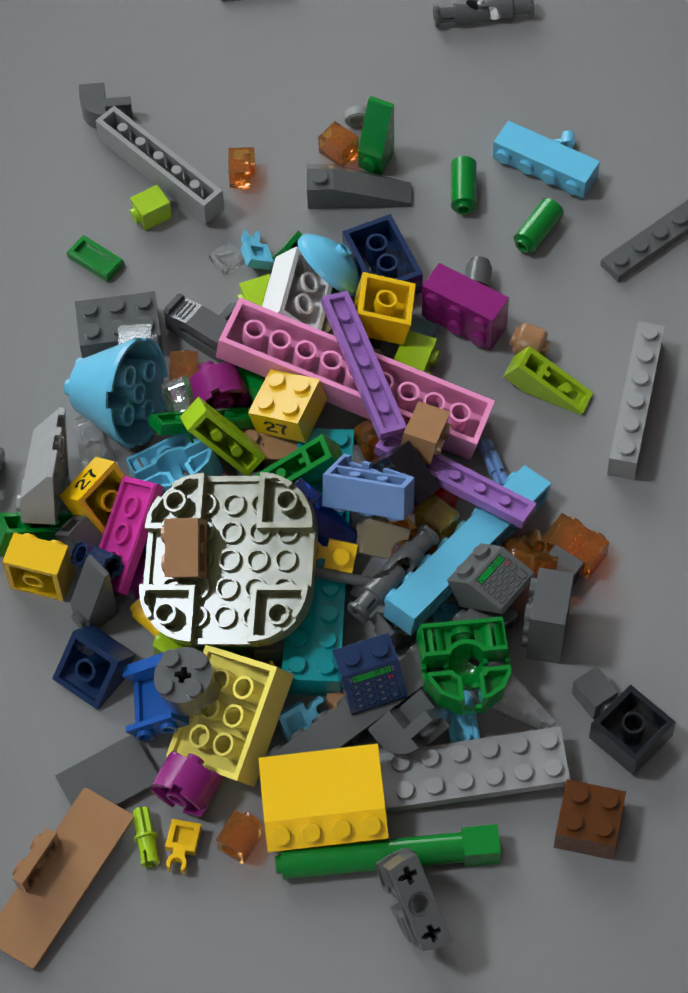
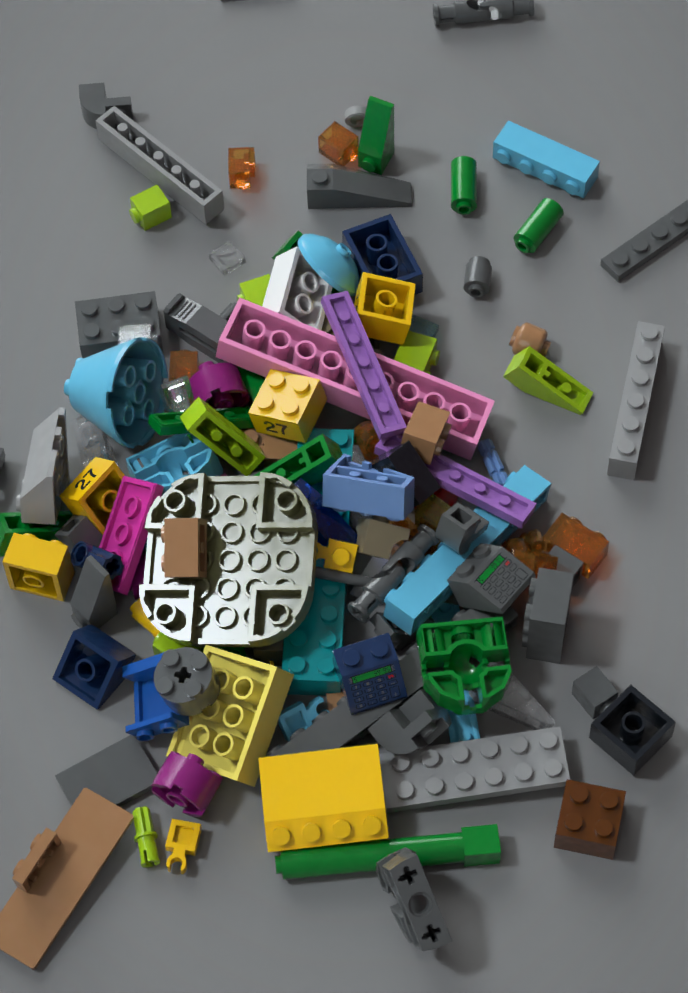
green tile [66,235,124,283] -> none
clear orange brick [216,810,262,864] -> none
medium azure plate [240,229,274,270] -> none
magenta brick [422,263,509,351] -> none
medium azure hand [554,130,575,149] -> none
none -> dark grey brick [435,502,489,555]

